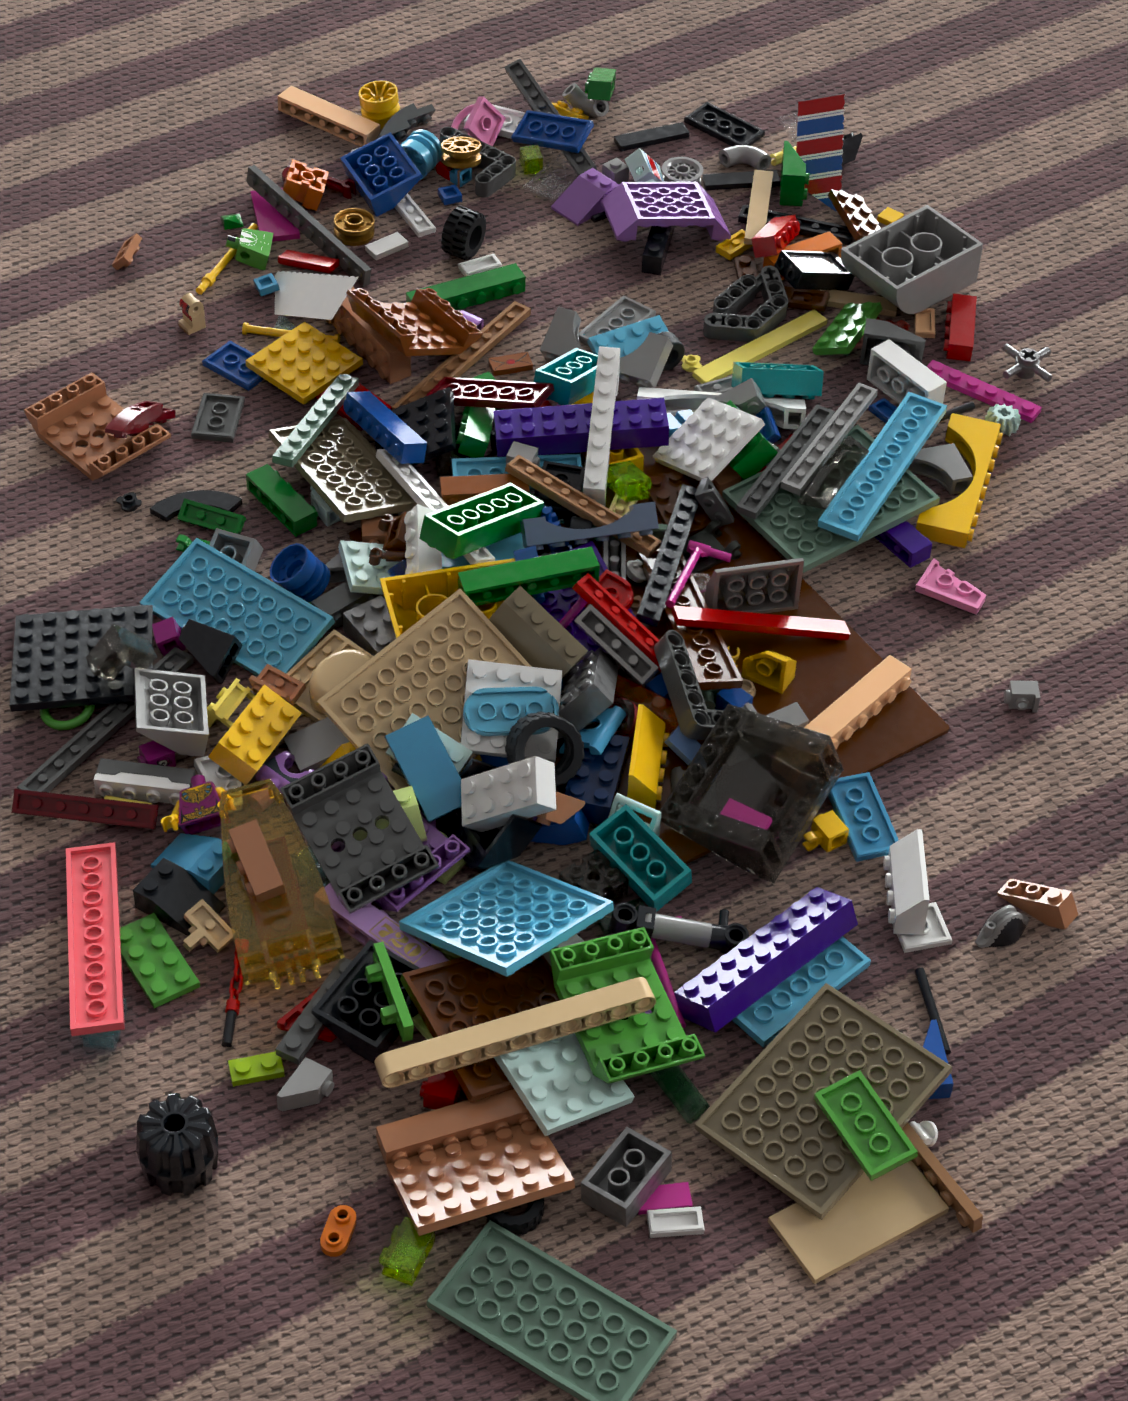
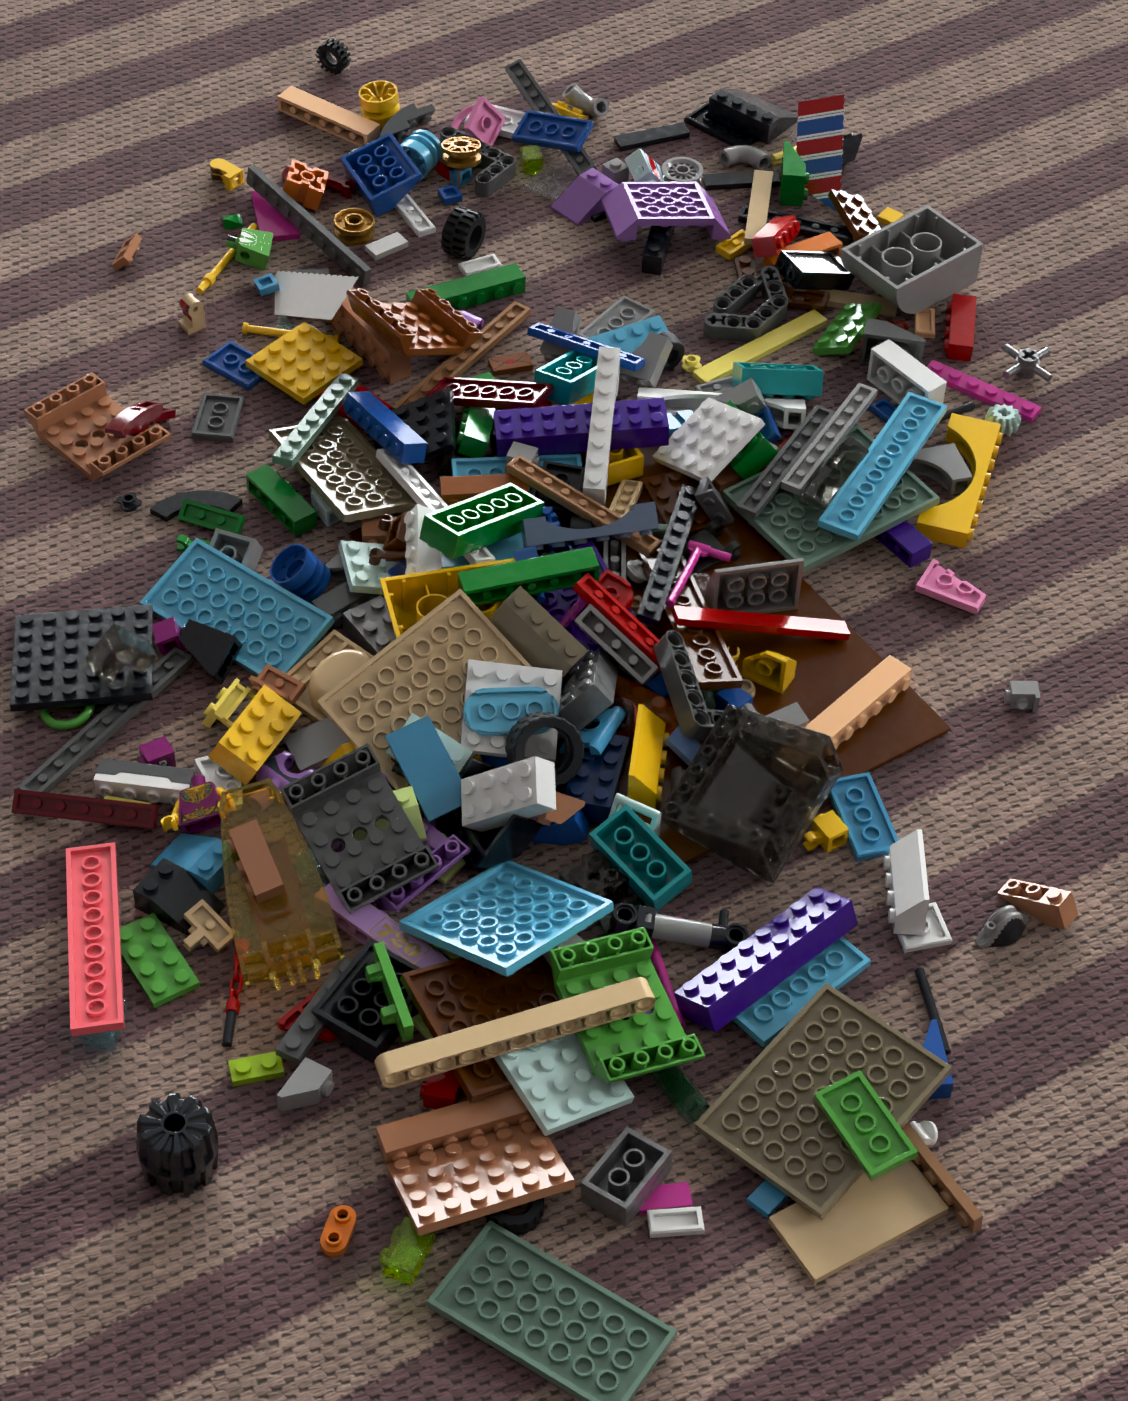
light grey slope [134,668,209,757] -> none
red tile [278,250,339,273] -> none
green brick [585,67,616,101] -> none
clear neon green brick [607,461,652,502] -> none
dark pink tile [718,798,773,841] -> none
none -> yellow leg [210,158,244,191]
none -> black tyre [316,38,351,75]
none -> blue tile [527,323,646,372]
none -> black slope [708,89,798,144]
none -> dark azure tile [747,1180,789,1219]

